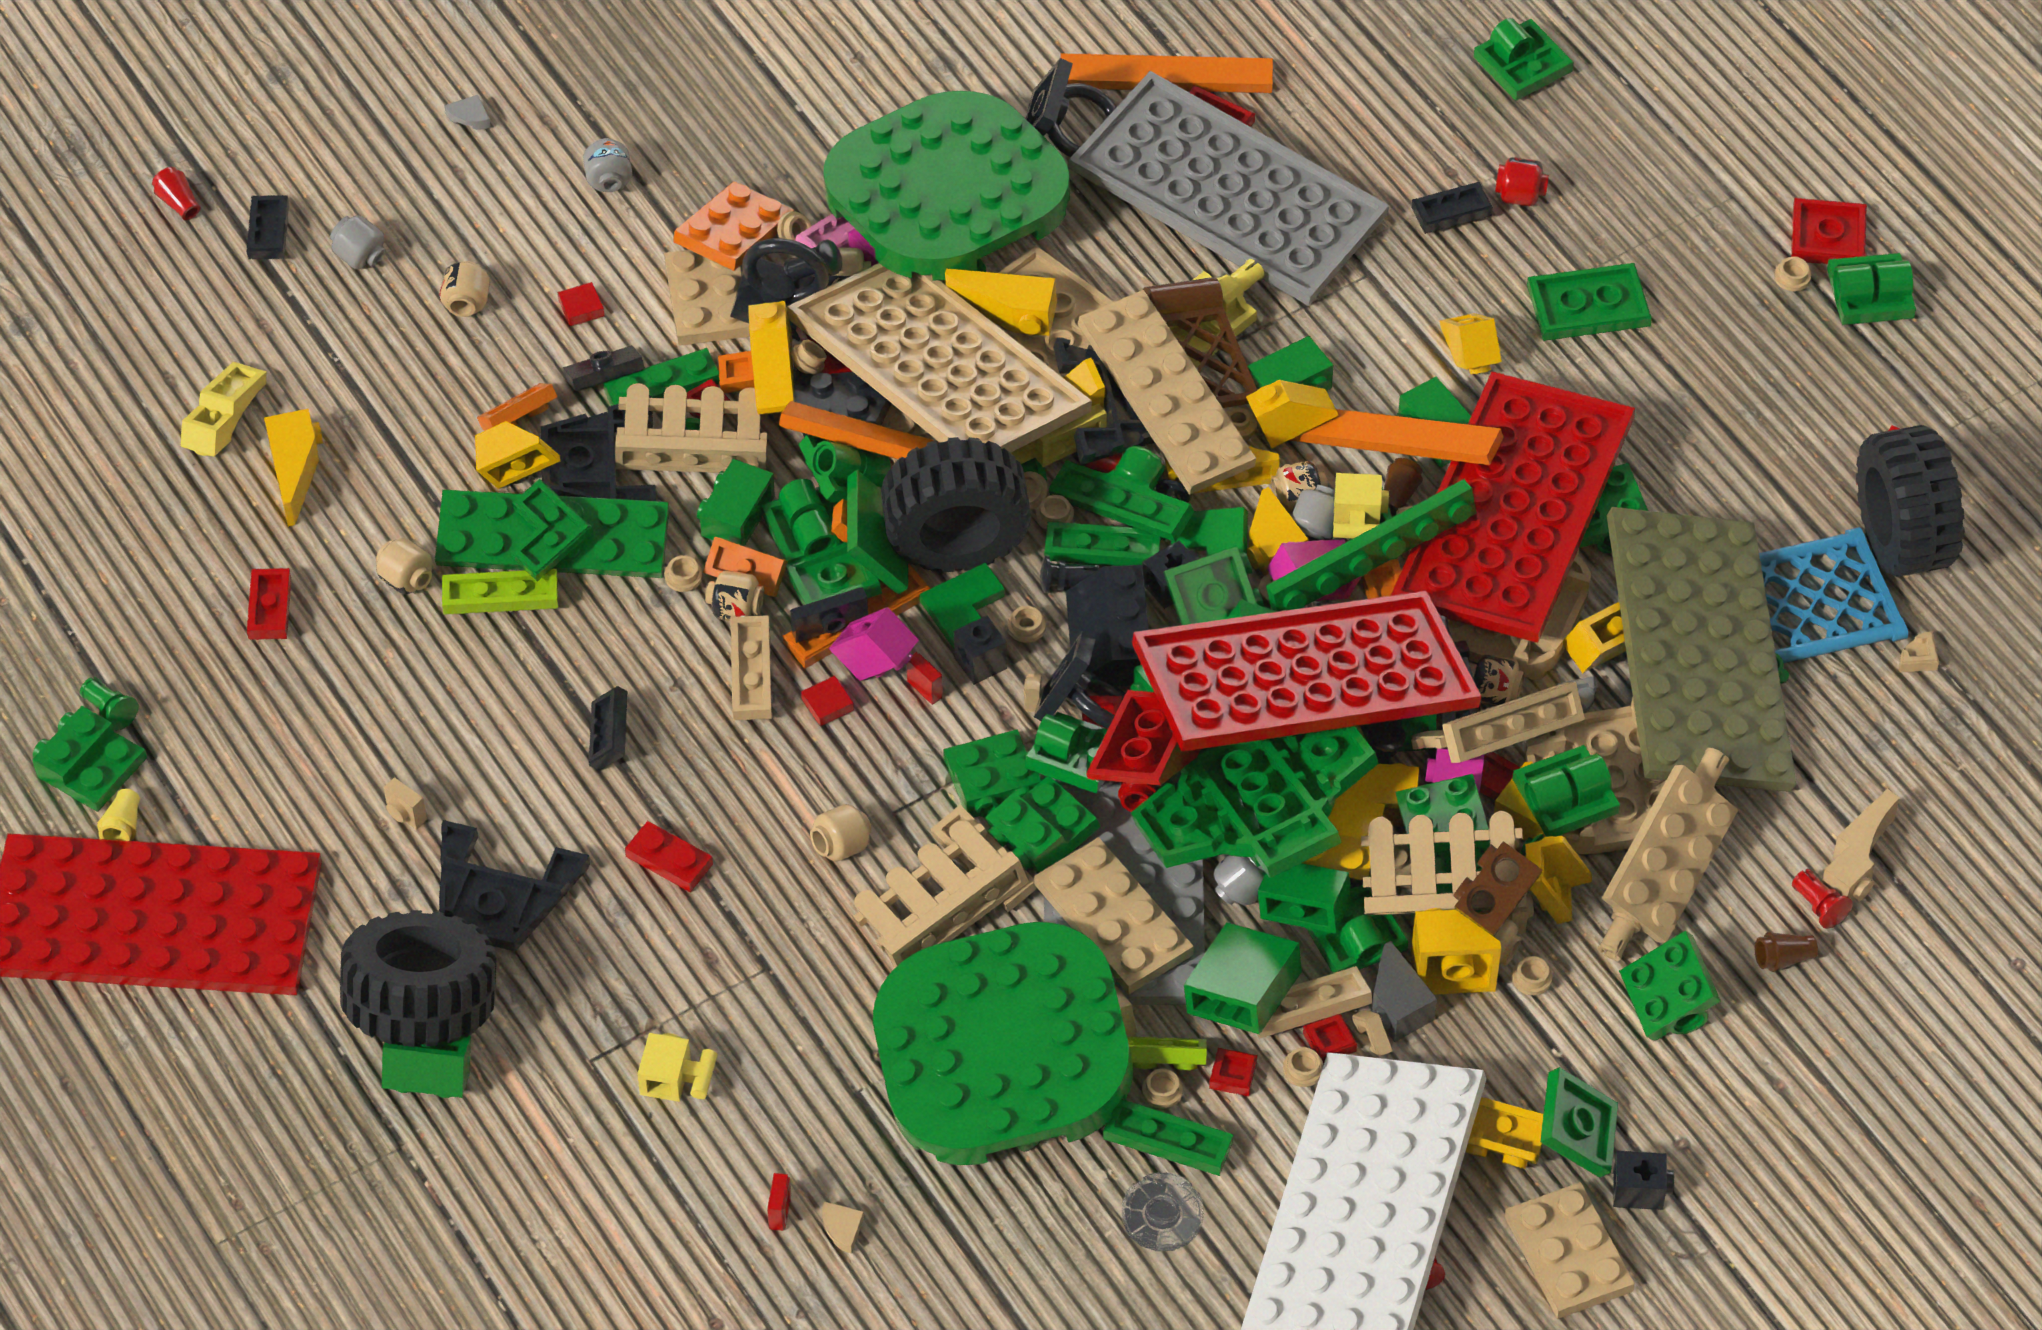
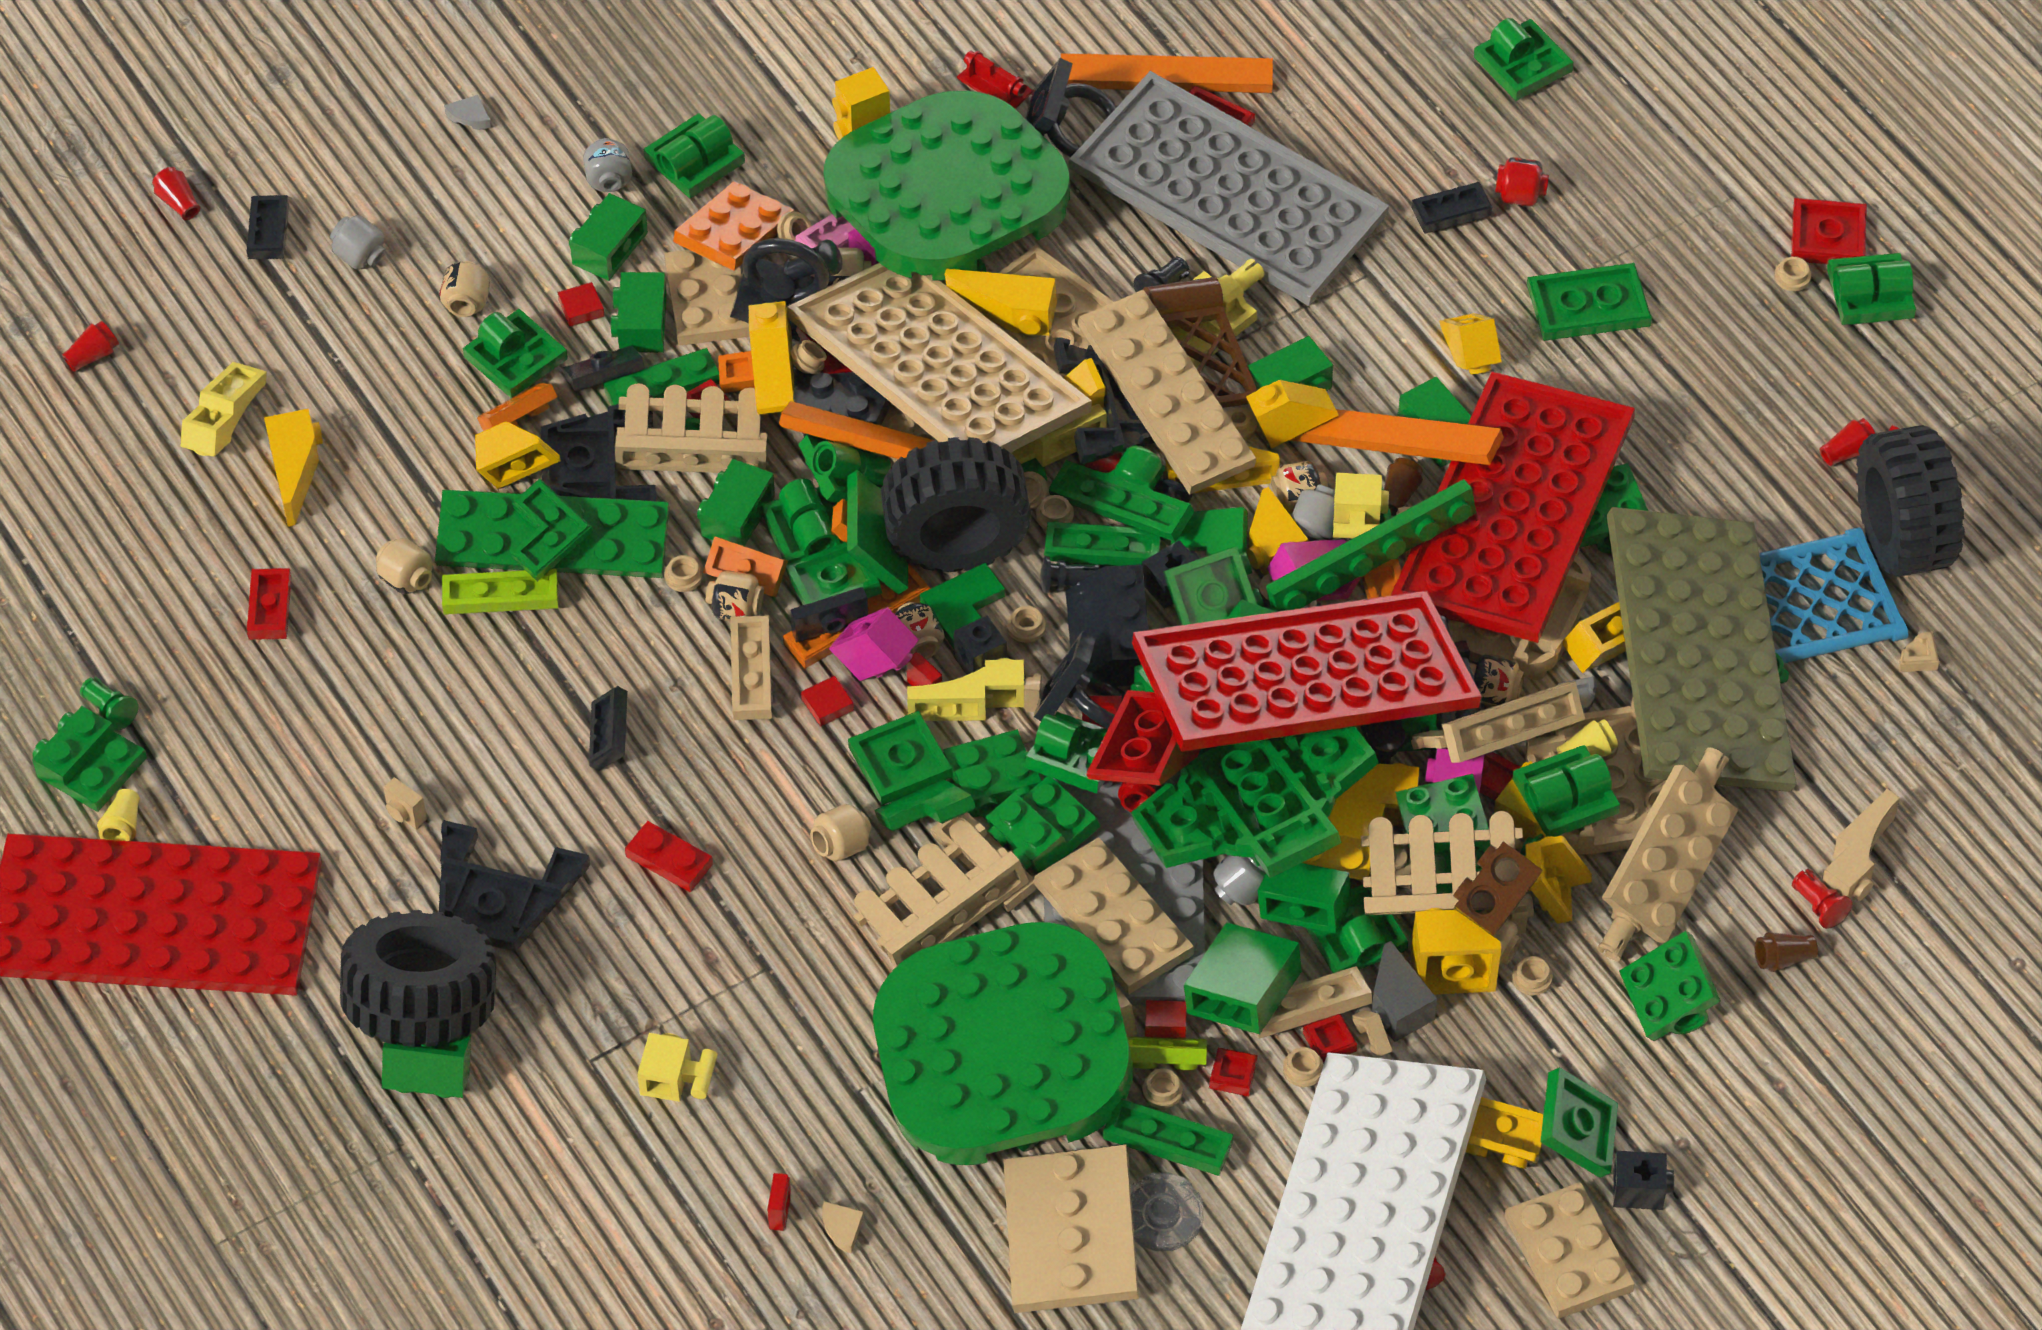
none -> red cone [62,321,119,372]
none -> green plate [463,309,568,398]
none -> green brick [569,193,648,281]
none -> green brick [611,272,667,353]
none -> green plate [643,113,745,199]
none -> yellow brick [832,67,890,140]
none -> green plate [848,711,952,806]
none -> green tile [874,779,976,831]
none -> tan head [895,602,944,659]
none -> light yellow slope [907,658,1024,721]
none -> red hinge [957,50,1033,109]
none -> tan plate [1004,1145,1139,1313]
none -> black pin [1133,256,1190,292]
none -> red tile [1145,1000,1186,1038]
none -> light yellow cone [1557,719,1618,757]
none -> red cone [1819,418,1875,466]

